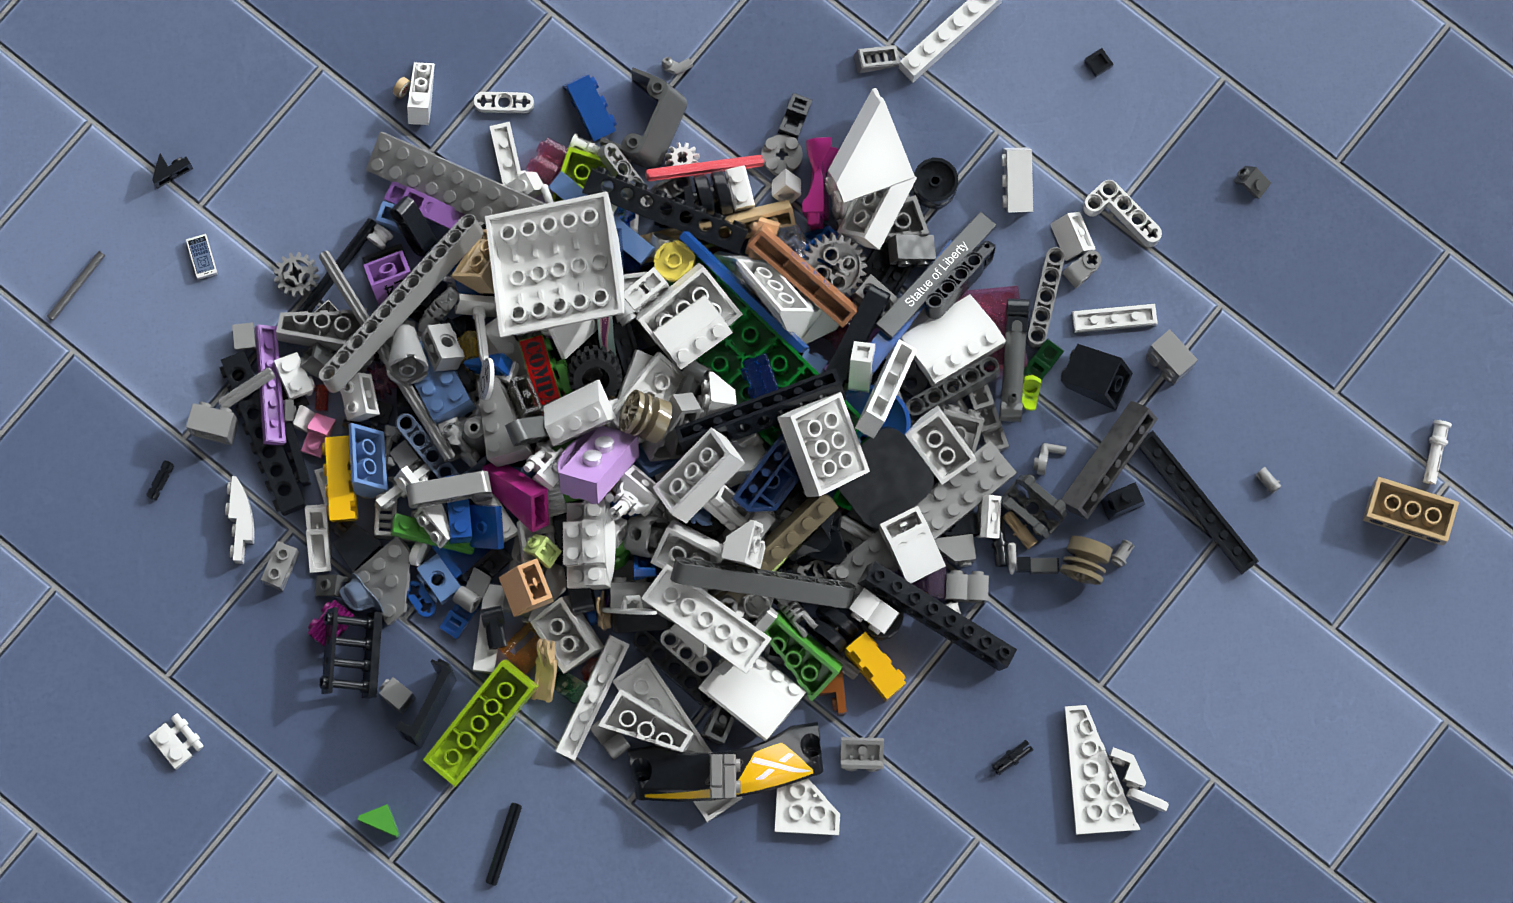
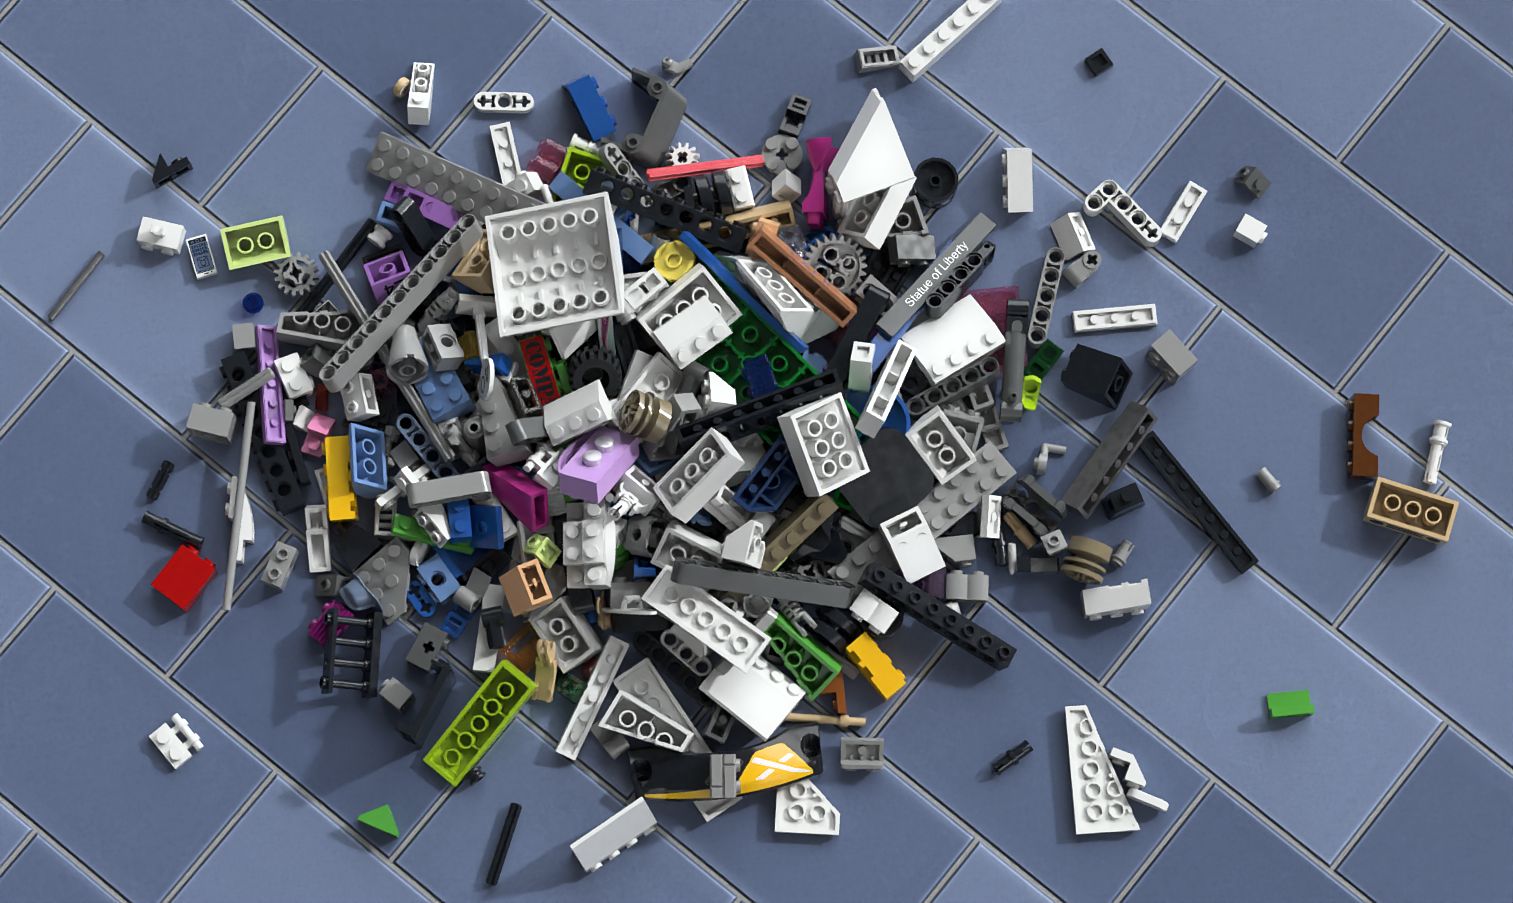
none -> white brick [137,217,186,256]
none -> black pin [141,511,205,550]
none -> red brick [151,544,218,613]
none -> yellowish green slope [220,216,291,270]
none -> light grey piece [222,402,255,611]
none -> clear blue plate [243,293,264,314]
none -> dark grey brick [405,622,450,674]
none -> black bush [465,765,486,786]
none -> white slope [570,797,657,873]
none -> tan bar [784,713,866,728]
none -> light grey bracket [1040,529,1068,556]
none -> white wedge [1080,579,1151,621]
none -> white tile [1160,181,1207,244]
none -> white brick [1233,214,1267,248]
none -> bright green panel [1266,690,1315,719]
none -> reddish brown arch [1346,393,1379,481]

